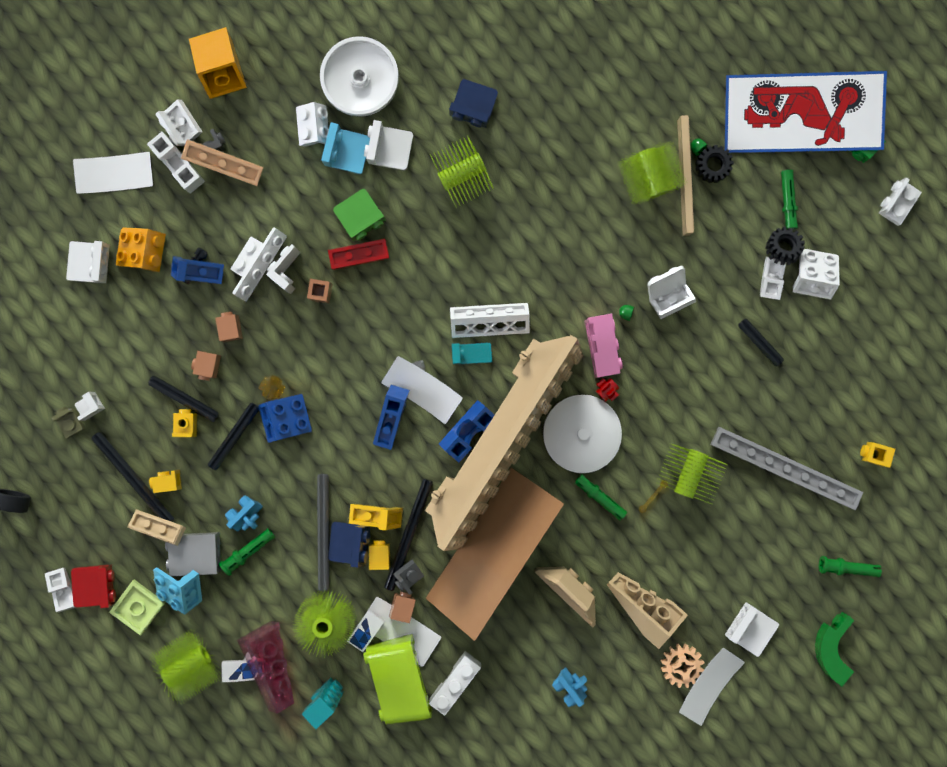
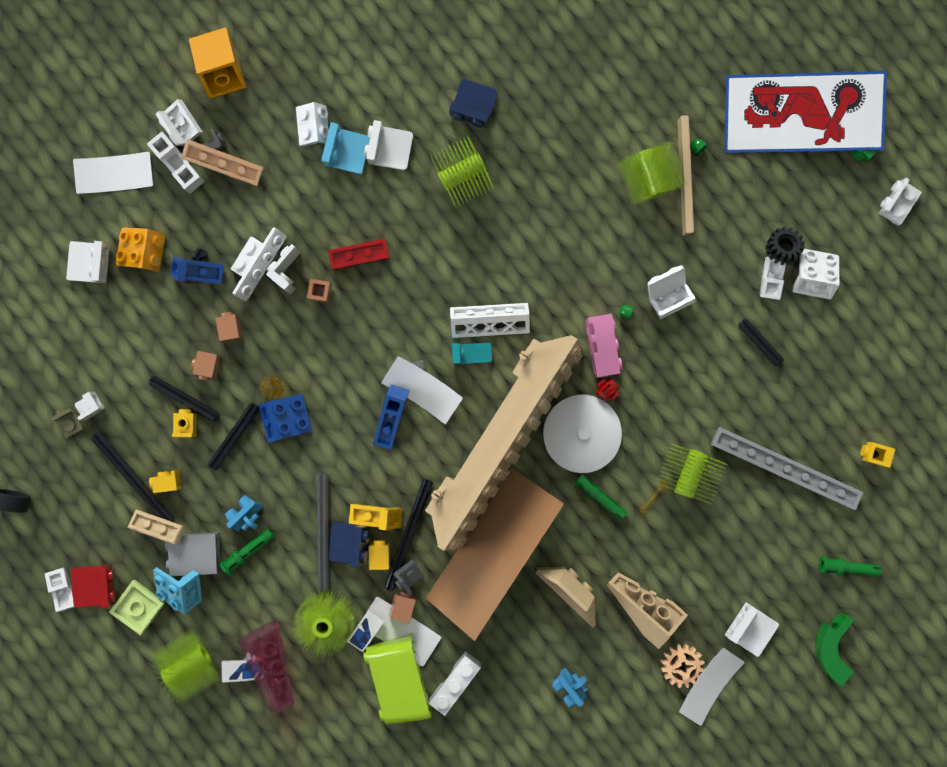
teal arch [302,677,344,729] -> none
white dish [320,37,399,116] -> none
bright green bracket [333,189,386,242] -> none
blue arch [439,400,494,462] -> none
black tyre [696,145,734,183] -> none
green pin [781,170,798,230] -> none

